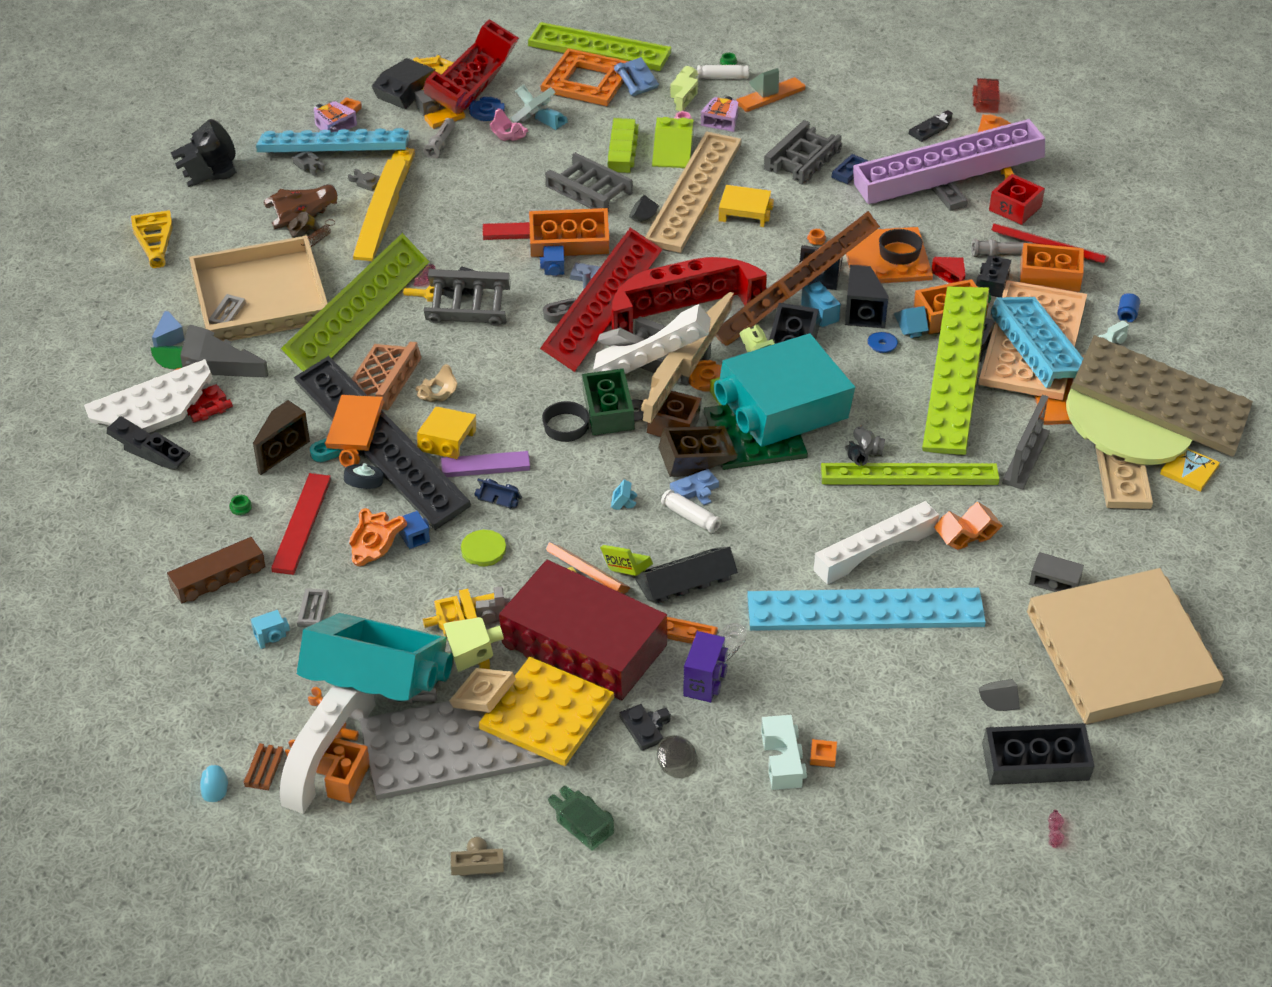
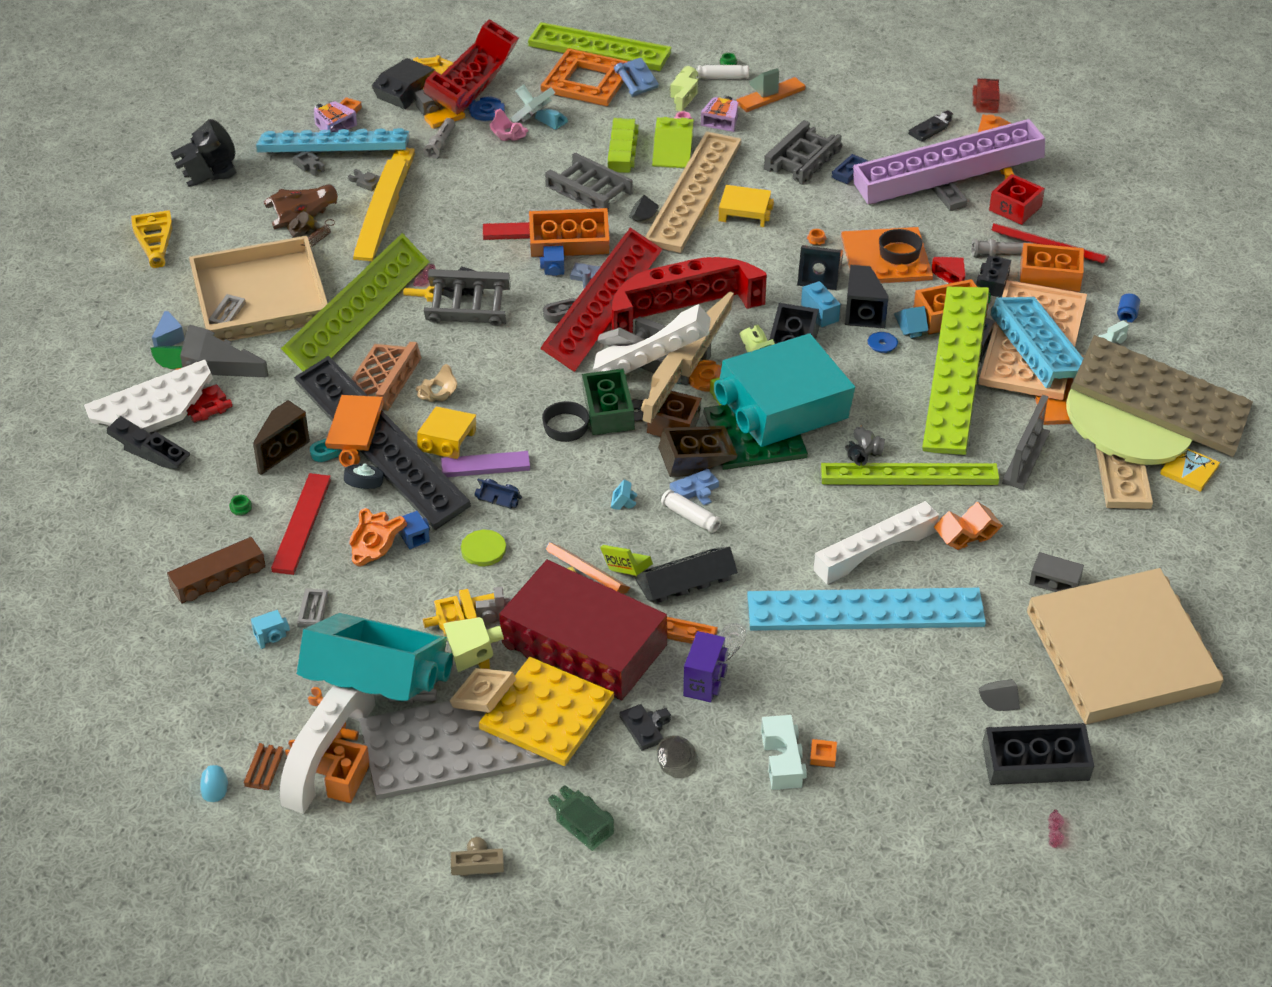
dark orange slope [715,211,880,346] -> none

